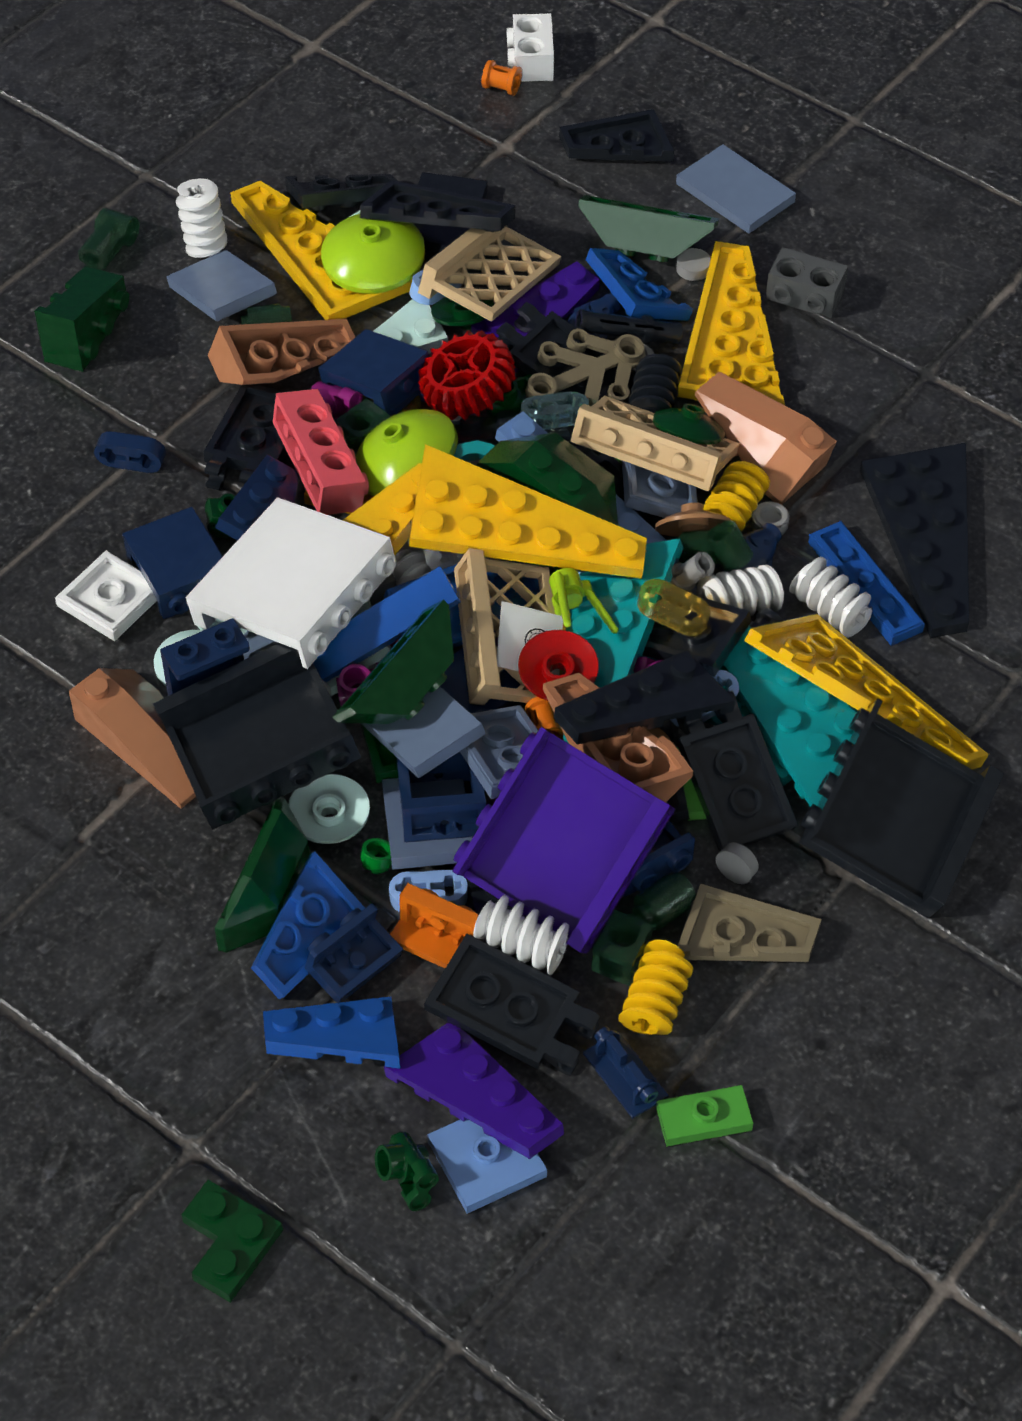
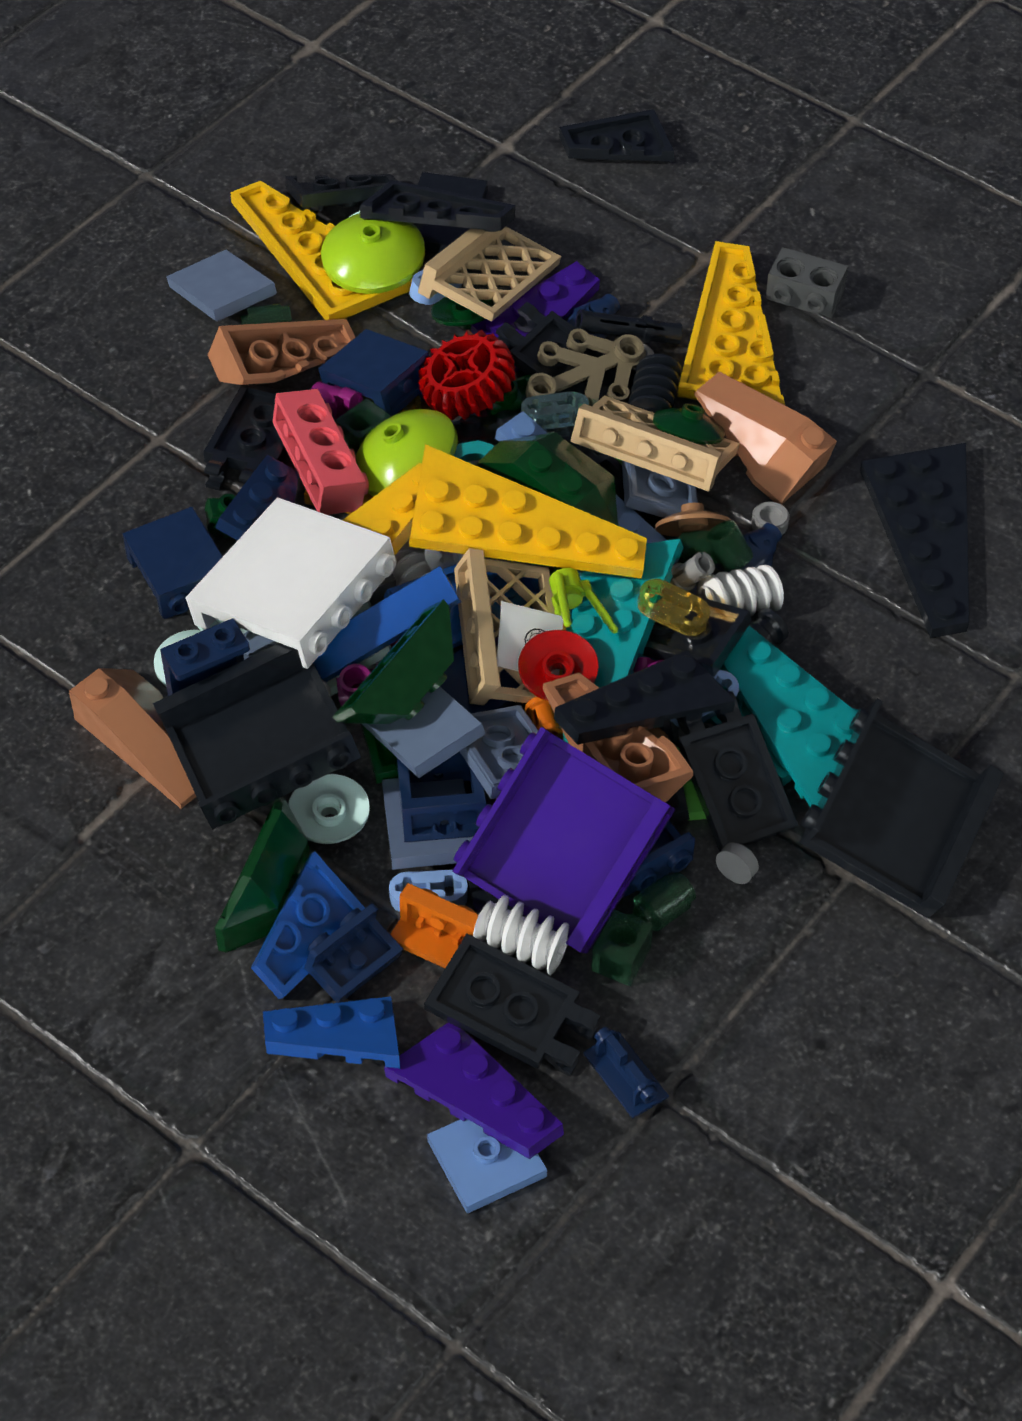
dark green wedge [34,266,129,372] -> none
white plate [55,550,157,641] -> none
clear green piece [78,208,140,270] -> none
dark blue beam [94,432,166,473] -> none
white piece [176,178,227,258] -> none
dark green plate [181,1180,283,1303] -> none
green hinge [360,838,392,875] -> none
light aqua wing [374,299,448,353] -> none
dark green plate [375,1132,439,1211] -> none
orange bush [481,60,522,96] -> none
white brick [507,14,554,81] -> none
dark green wedge [578,195,719,262] -> none
blue wing [585,248,694,321] -> none
yellow piece [618,940,693,1035] -> none
bright green plate [656,1085,753,1147] -> none
sand blue tile [676,144,796,234] -> none
light grey tile [676,248,711,281] -> none
dark tan wing [678,884,821,962] -> none
yellow piece [704,461,770,543] -> none
yellow wing [744,614,989,770] -> none
white piece [789,556,872,638] -> none
blue tile [808,521,925,646] -> none

